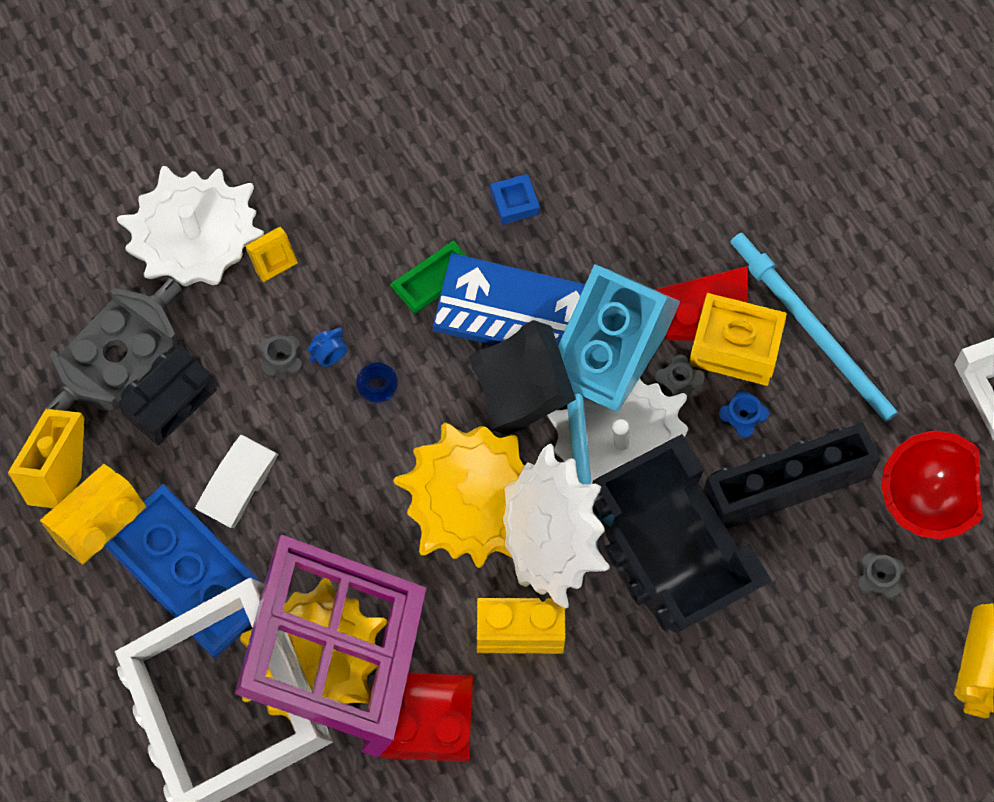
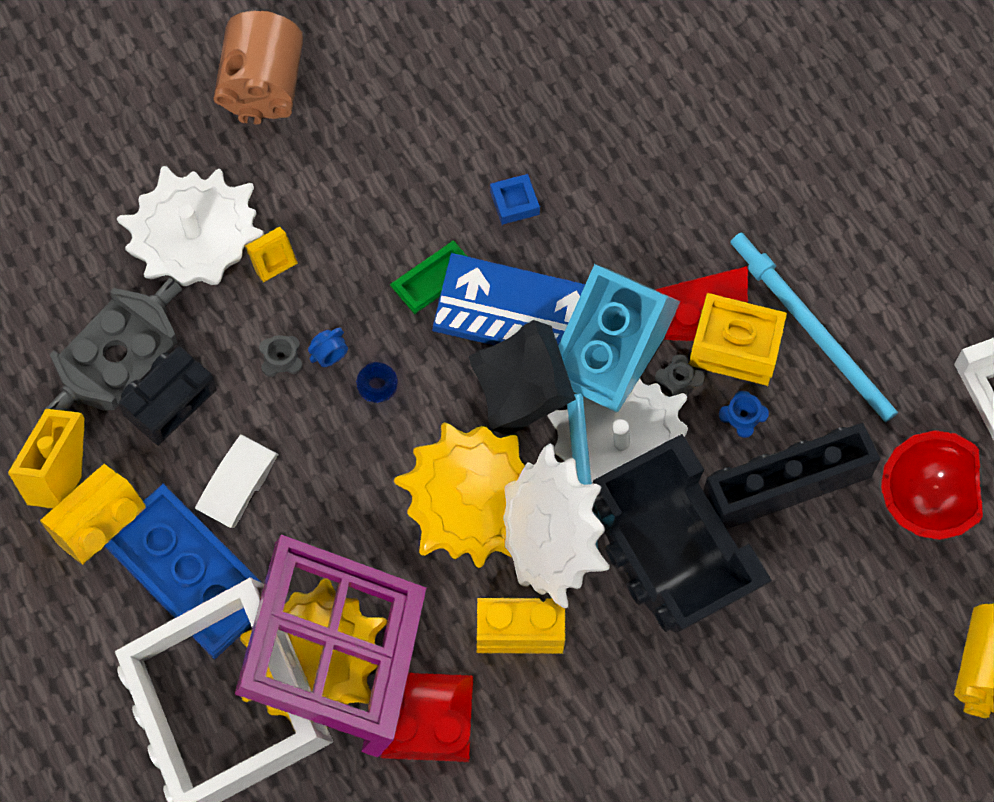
dark grey plate [858,553,904,599] -> none
none -> nougat cylinder [213,11,303,124]

